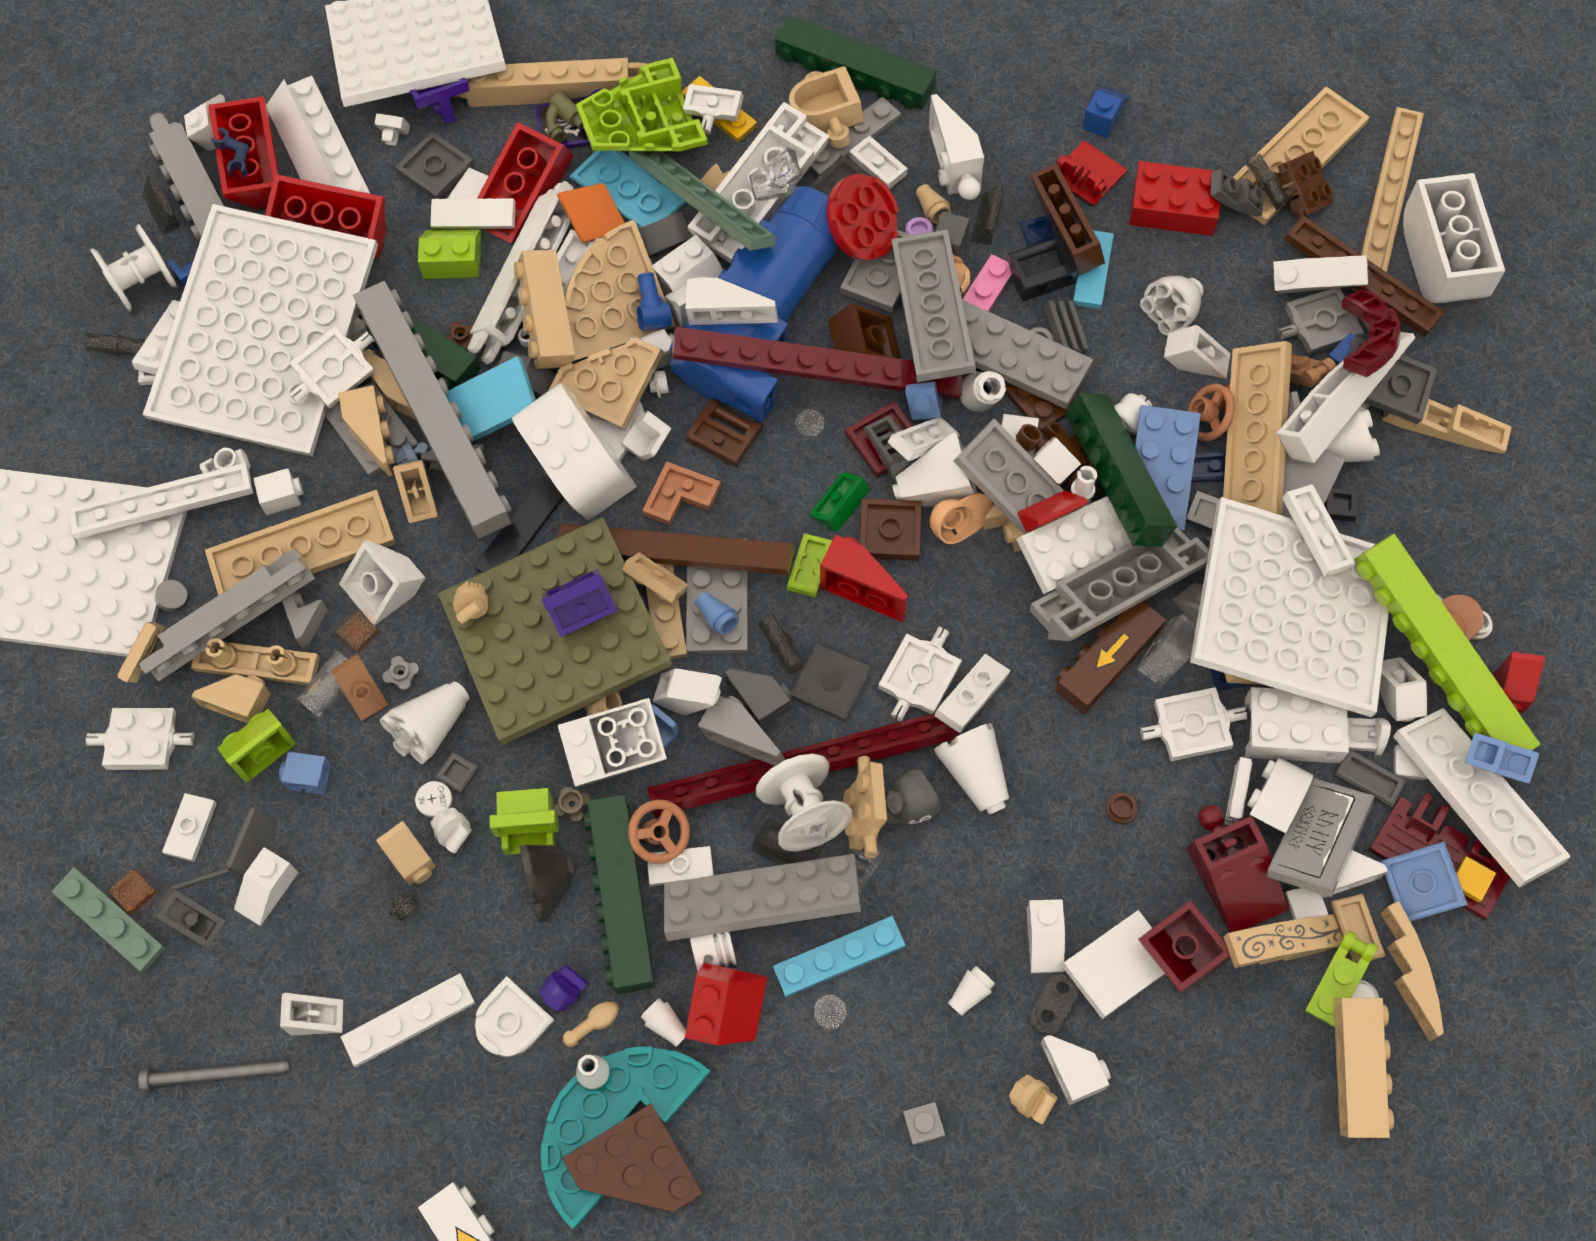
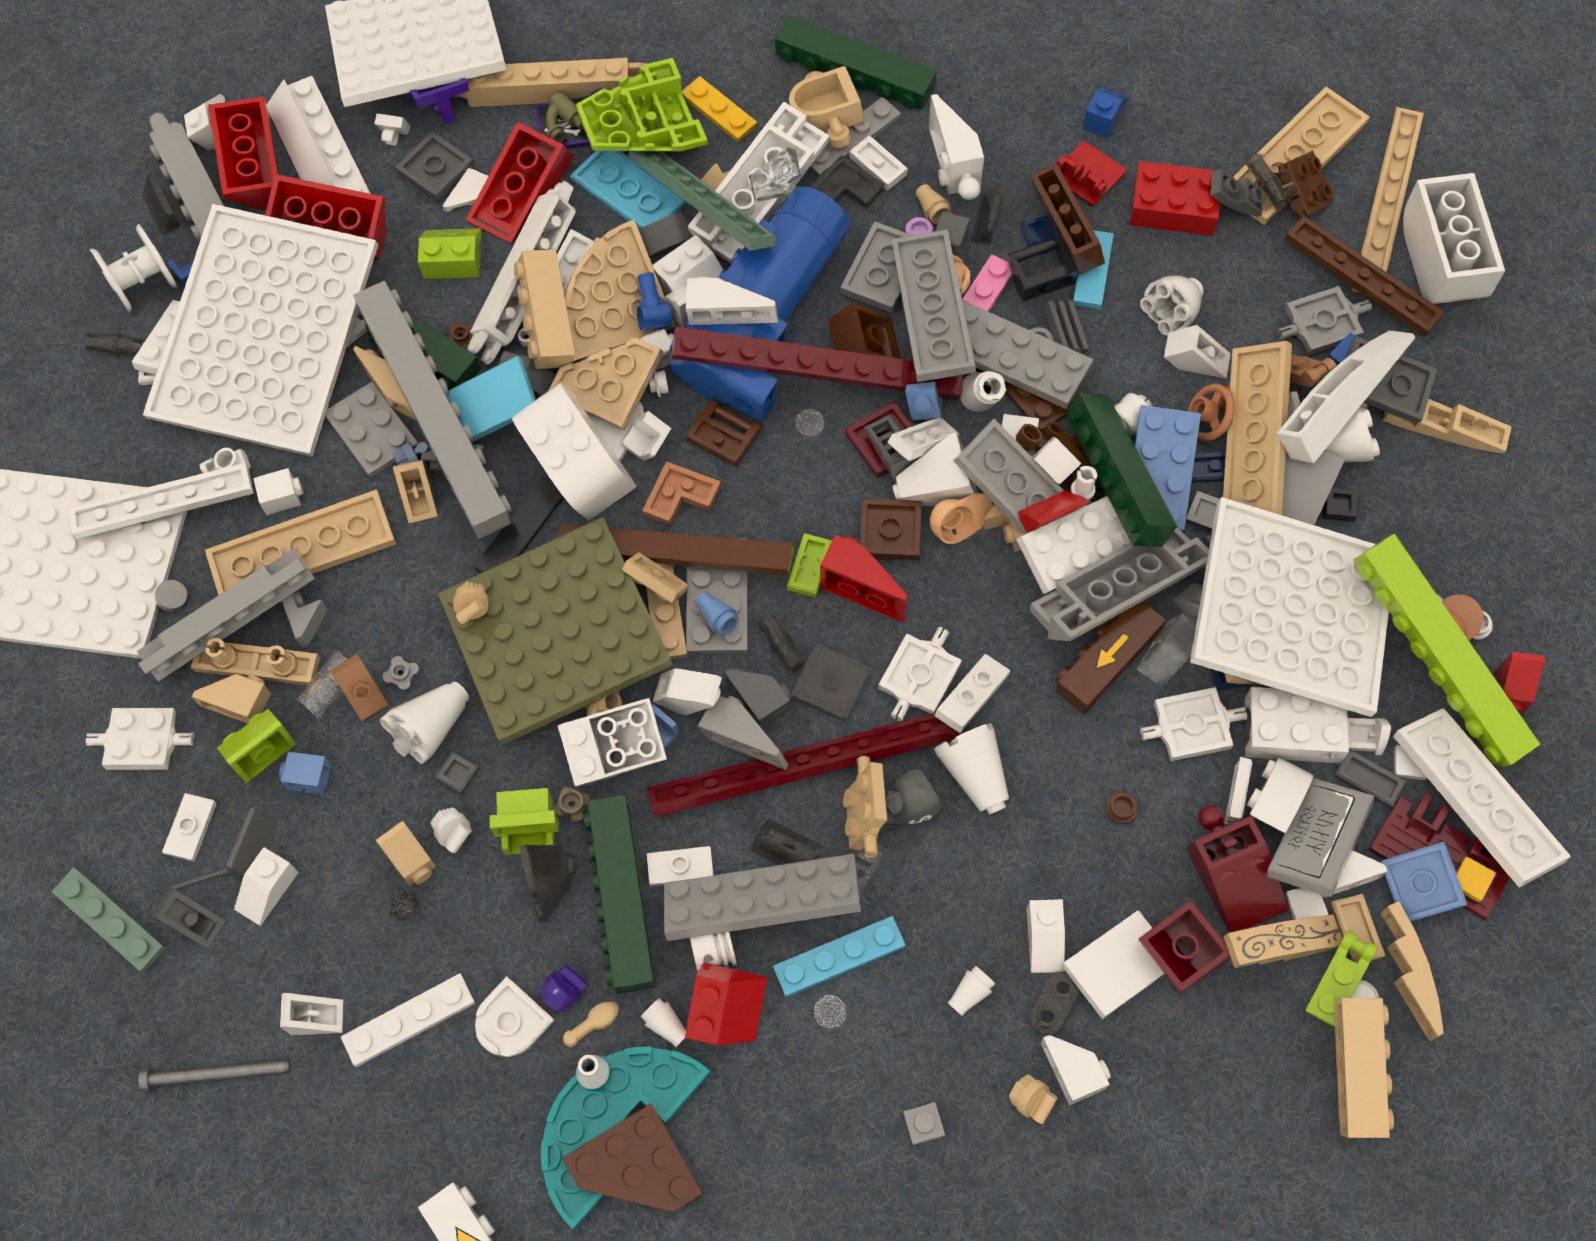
clear orange tile [108,868,157,915] -> none
tan tile [117,622,166,683] -> none
dark blue arm [211,128,249,178] -> none
white plate [289,327,375,409] -> none
clear orange tile [335,611,380,653] -> none
tan slope [338,385,396,476] -> none
white slope [339,540,425,626] -> none
white piece [415,781,453,818] -> none
white tile [430,199,516,229] -> none
dark purple bracket [542,569,617,637] -> none
orange piece [557,183,625,243] -> none
nougat piece [628,800,690,864] -> none
white plate [683,84,744,135] -> none
white piece [756,754,853,852] -> none
green slope [809,472,871,533] -> none
red tile [827,173,899,261] -> none
white slope [1273,255,1368,294] -> none
white plate [1282,484,1355,577] -> none
dark red tile [1342,288,1401,377] -> none
white slope [1380,657,1427,722] -> none
medium blue slope [1465,733,1539,784] -> none

